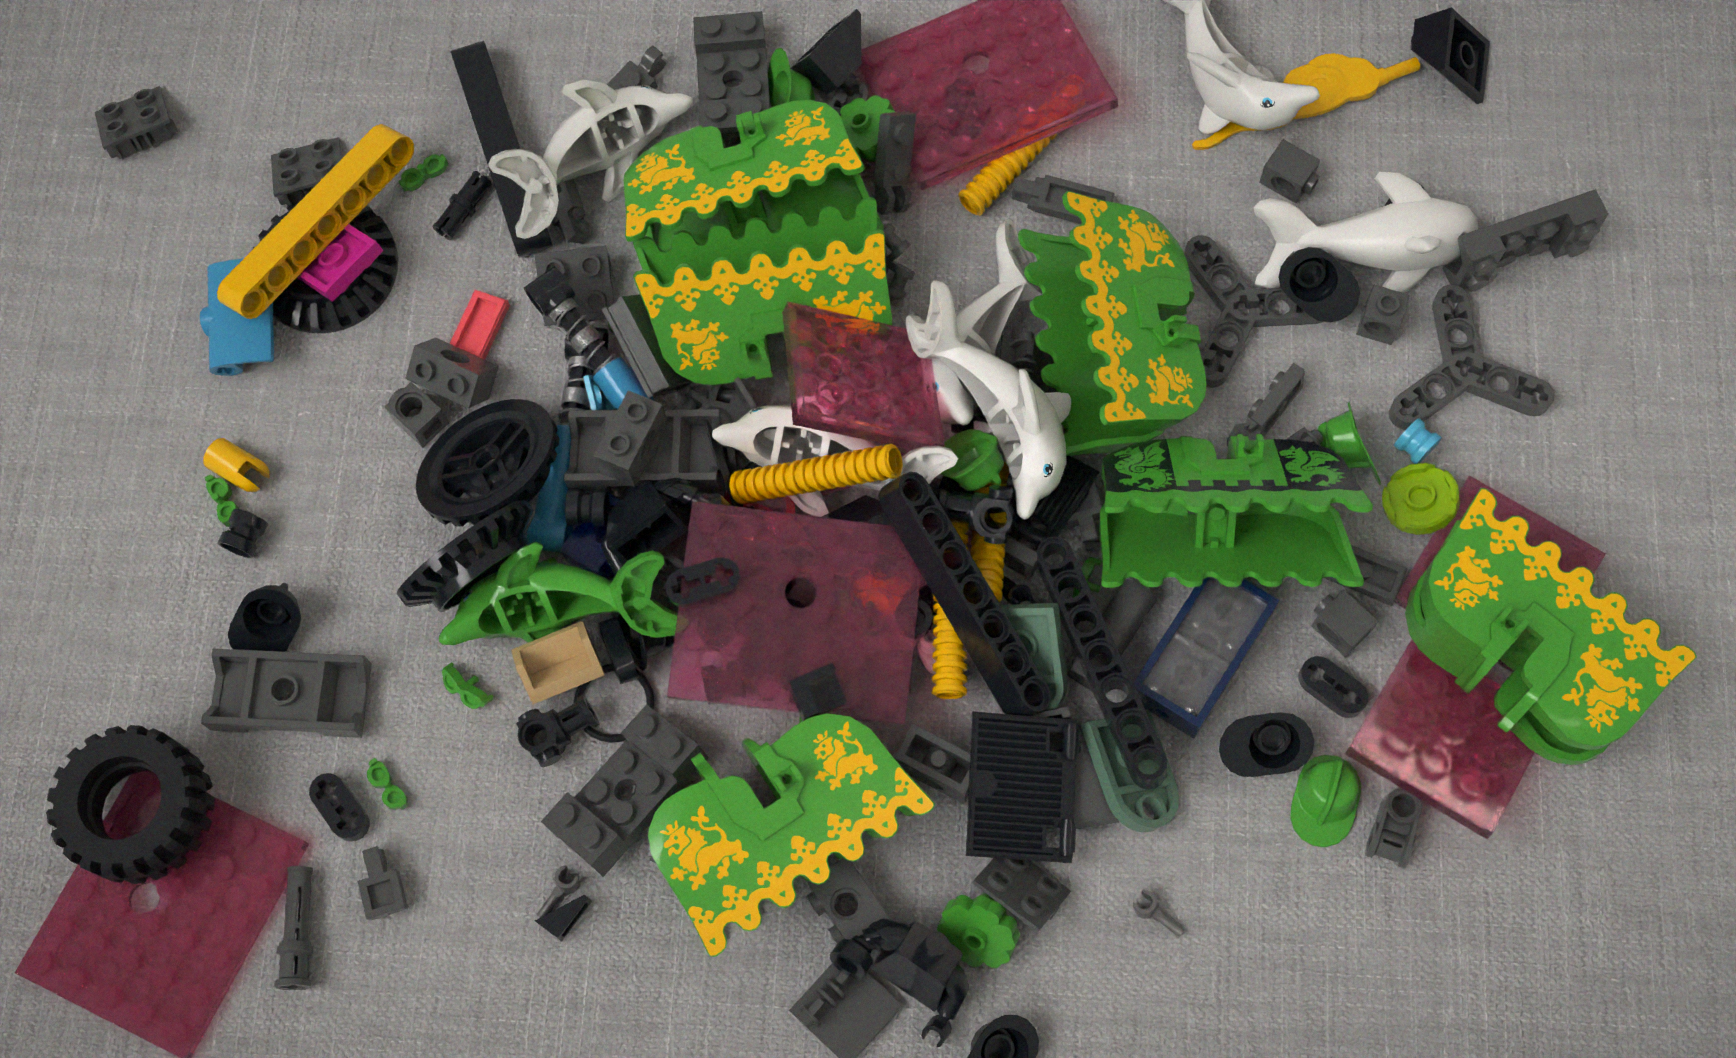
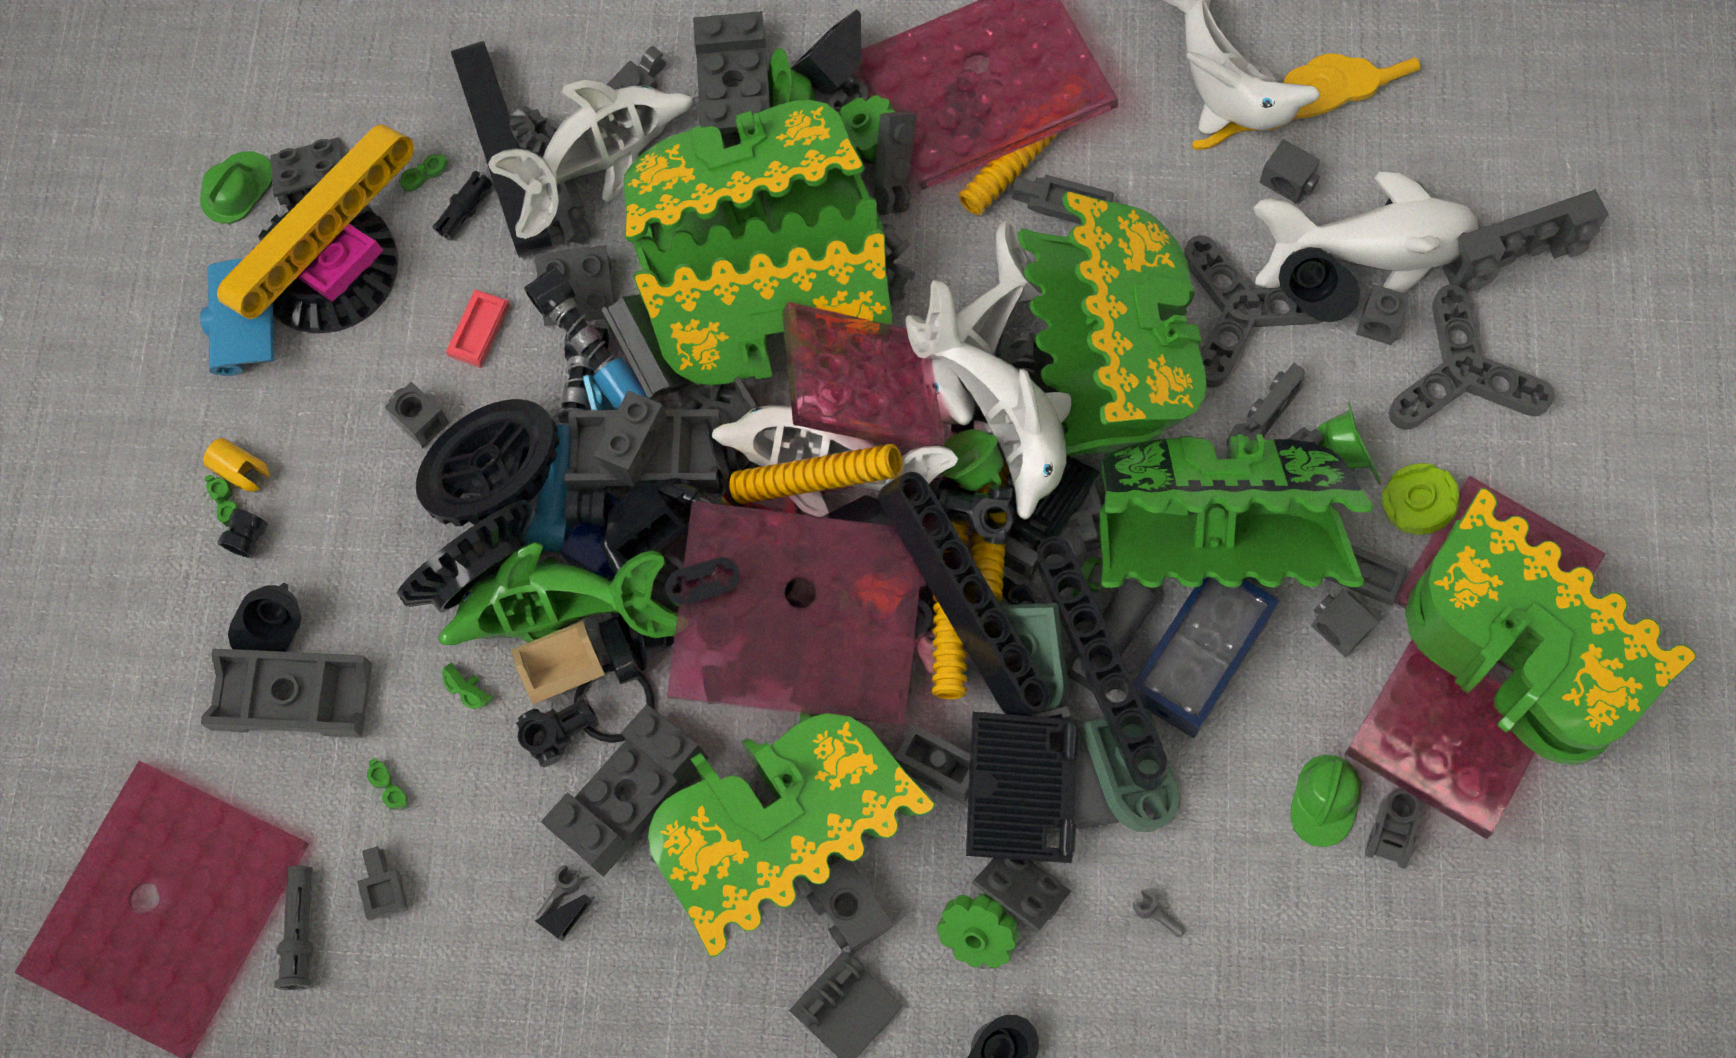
black tyre [46,725,215,884] -> none
dark grey hinge [95,86,178,159] -> none
black beam [309,773,370,842] -> none
dark grey brick [405,338,499,408] -> none
black panel [787,662,846,721] -> none
black torso [830,919,969,1047] -> none
black piece [1219,712,1314,777] -> none
black beam [1298,656,1368,718] -> none
medium azure wheel [1394,418,1442,464] -> none
black slope [1411,7,1490,104] -> none
none -> bright green piece [200,151,272,224]
none -> dark grey gear [510,106,557,158]

